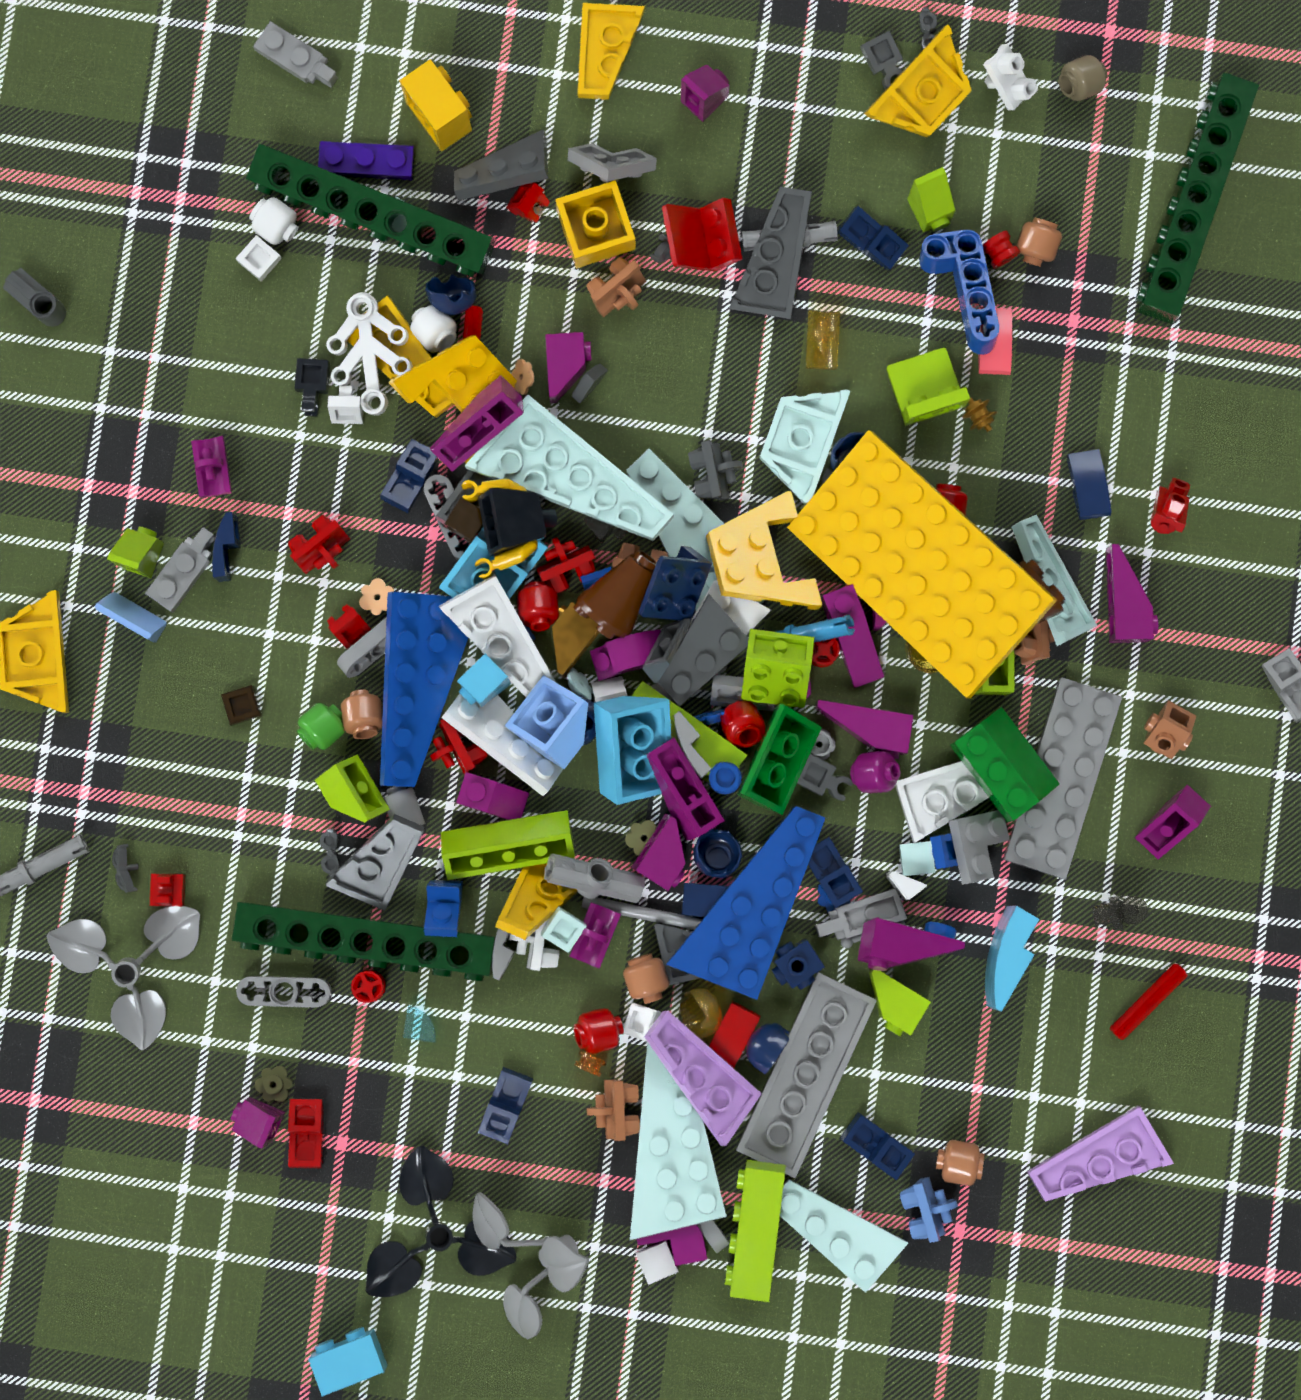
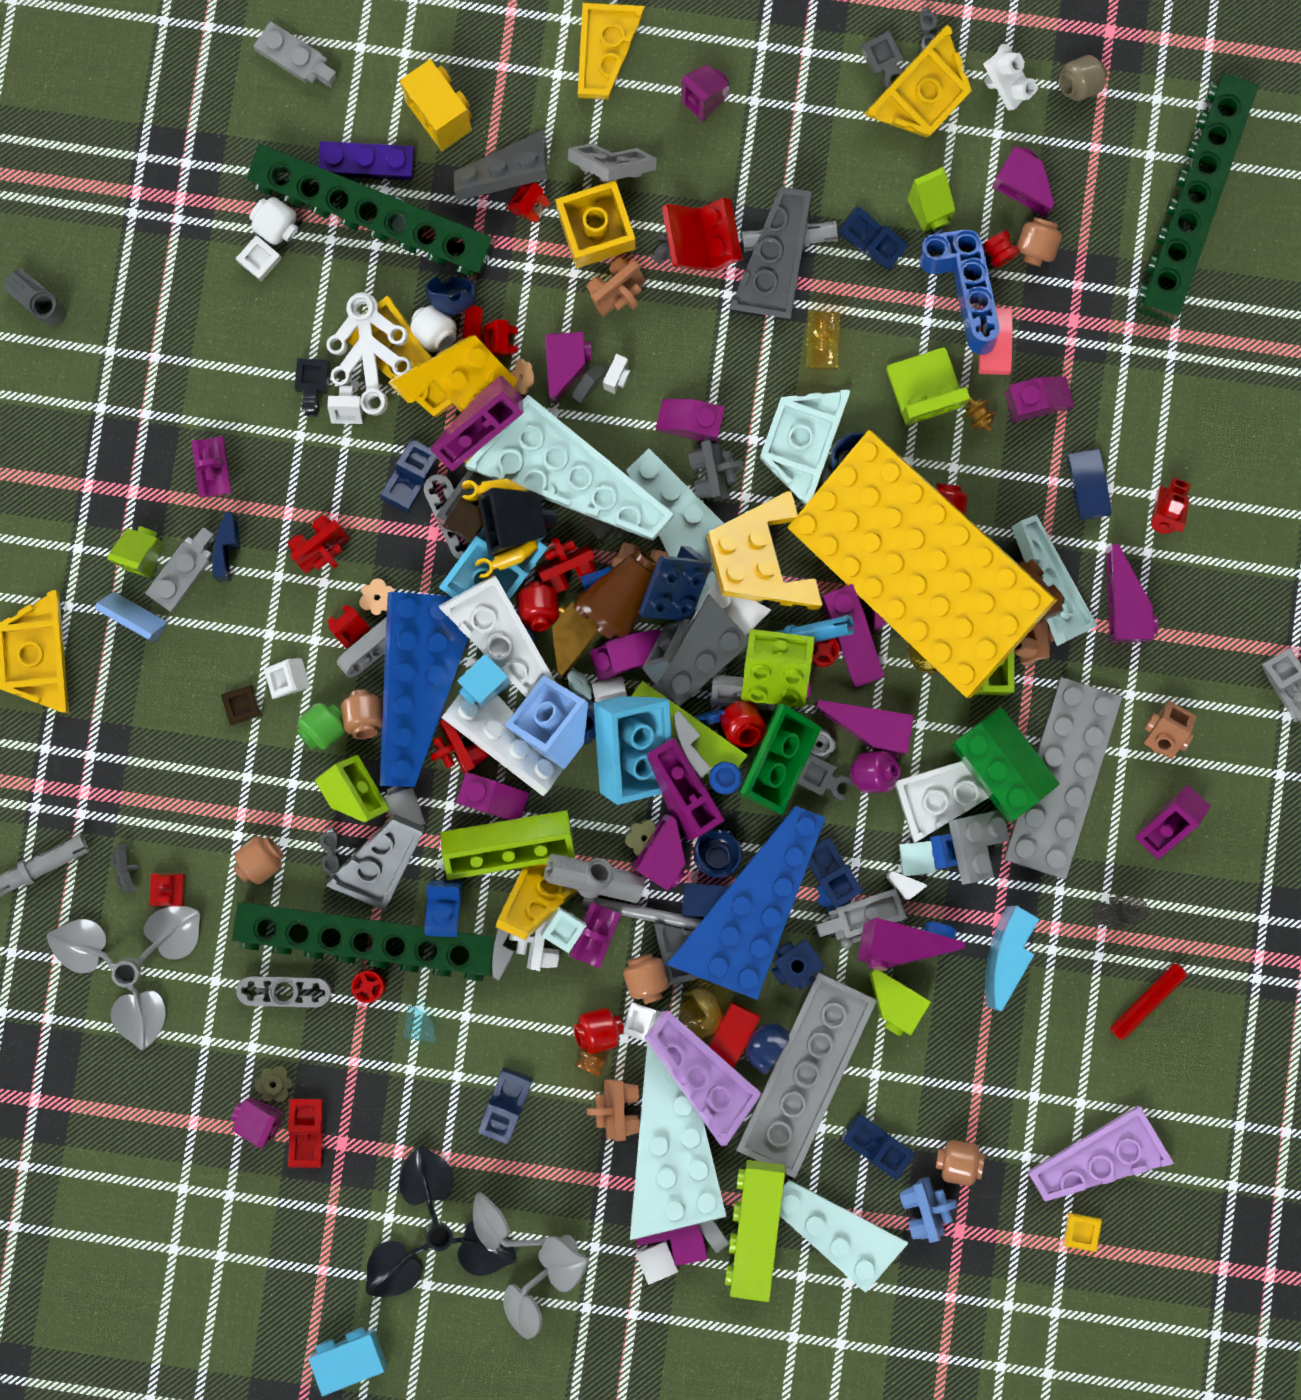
none -> nougat head [234,836,284,884]
none -> white slope [264,658,310,699]
none -> red tile [483,319,518,357]
none -> white plate [603,354,631,394]
none -> magenta slope [655,399,725,443]
none -> magenta slope [992,146,1054,218]
none -> magenta slope [1004,377,1074,423]
none -> yellow tile [1062,1212,1102,1252]

